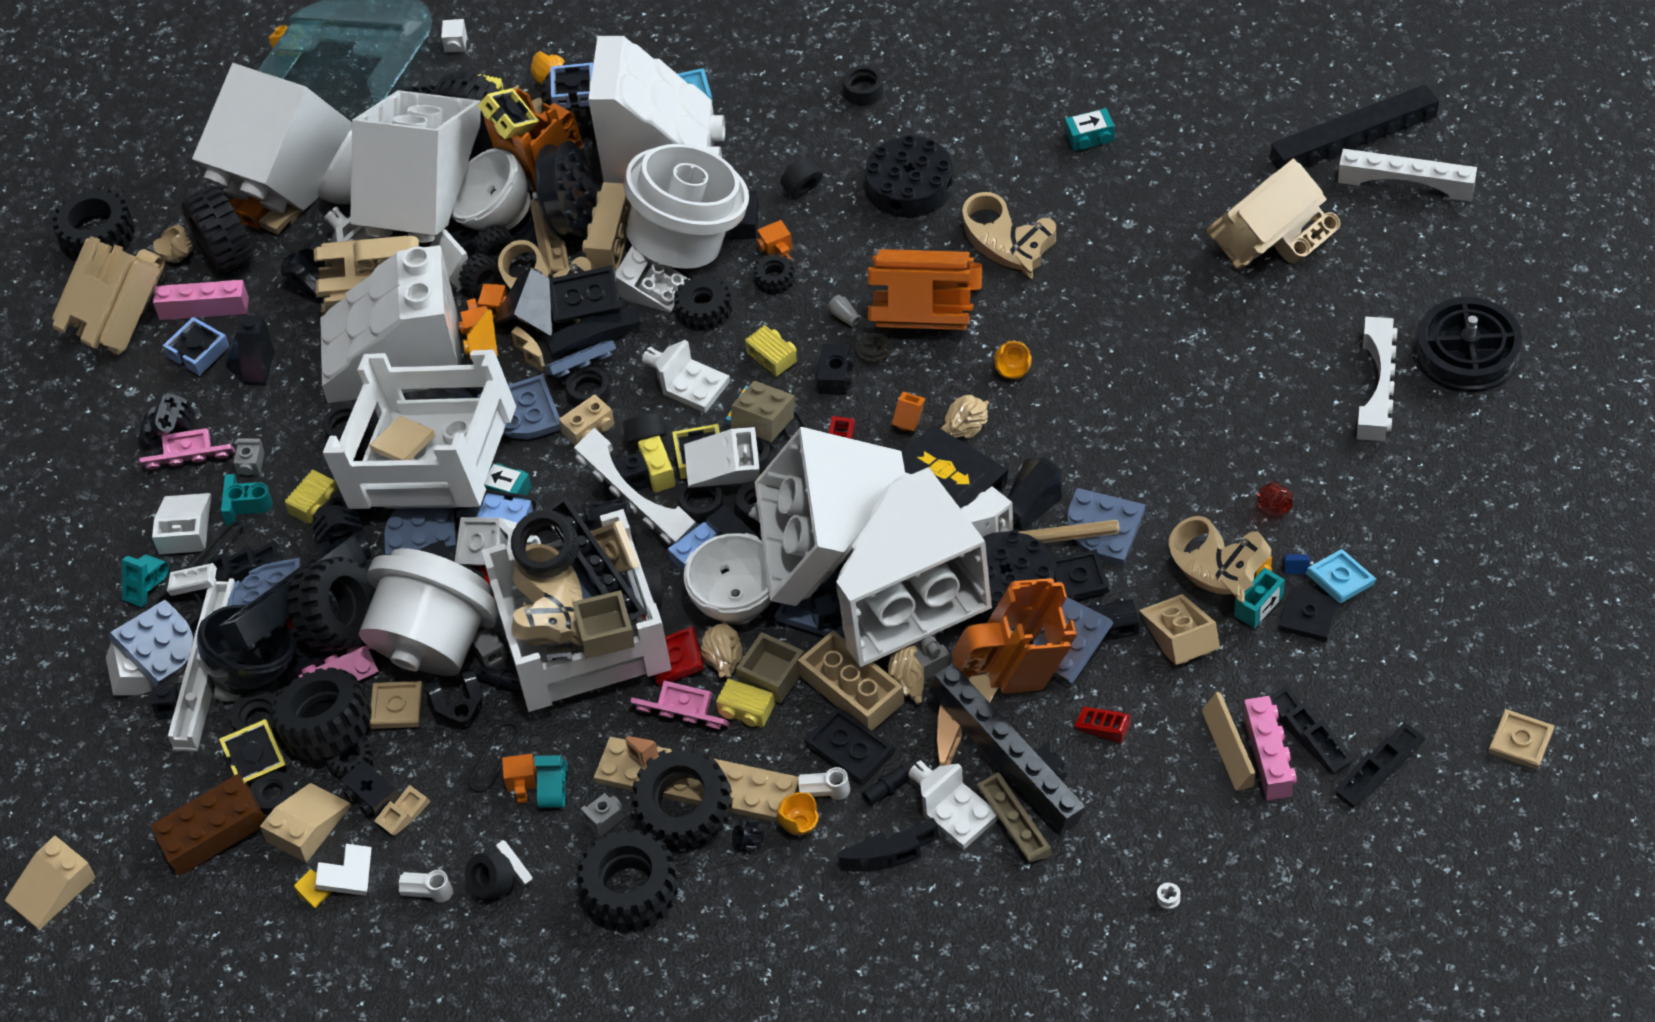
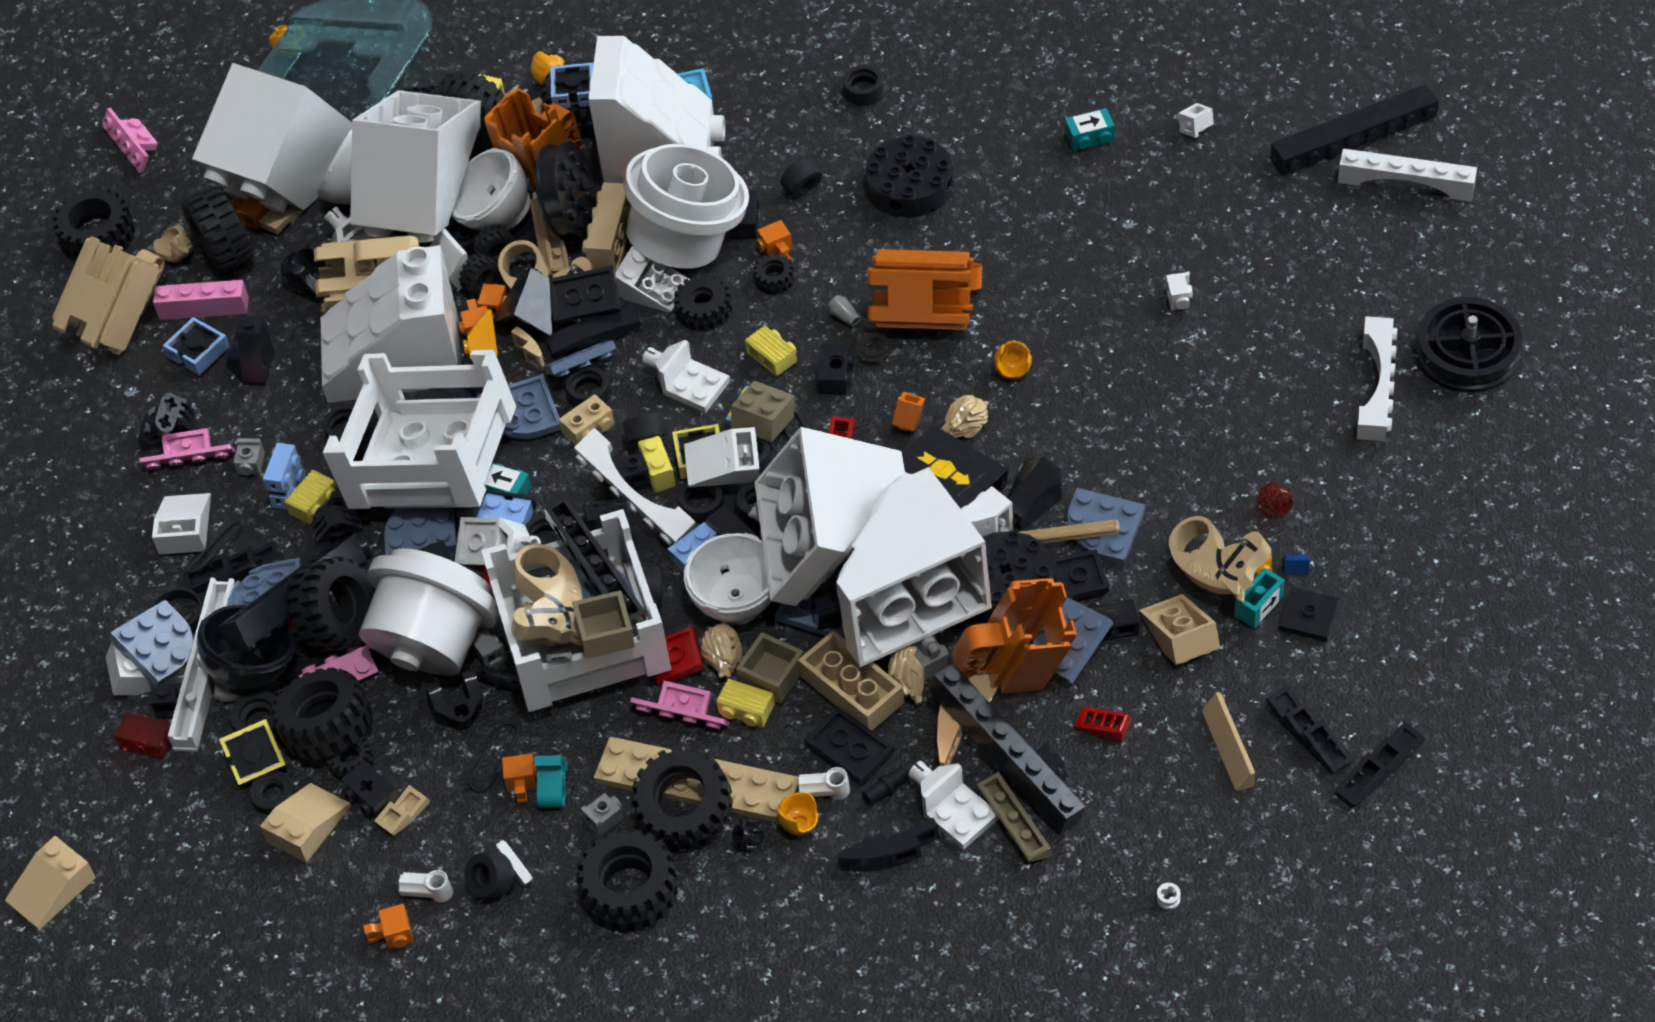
teal tile [122,554,169,607] -> none
reddish brown brick [150,773,266,876] -> none
white plate [167,563,217,596] -> none
teal tile [221,474,273,526] -> none
yellow slope [294,869,333,909] -> none
white tile [315,844,371,896] -> none
tan tile [369,416,436,460] -> none
tan plate [369,681,423,729] -> none
white brick [441,19,467,53] -> none
piece [478,88,539,139] -> none
black tyre [511,510,579,578] -> none
tan tile [591,520,640,573] -> none
nougat slope [625,736,658,766] -> none
tan animal [962,192,1056,280] -> none
tan piece [1207,158,1340,269] -> none
bright pink brick [1244,696,1297,801] -> none
medium azure tile [1306,549,1376,604] -> none
tan tile [1488,709,1554,770] -> none
none -> bright pink bracket [102,108,158,173]
none -> clear red brick [114,712,172,760]
none -> light blue piece [263,443,305,509]
none -> orange brick [363,903,414,949]
none -> white brick [1166,272,1193,310]
none -> white brick [1178,103,1214,138]

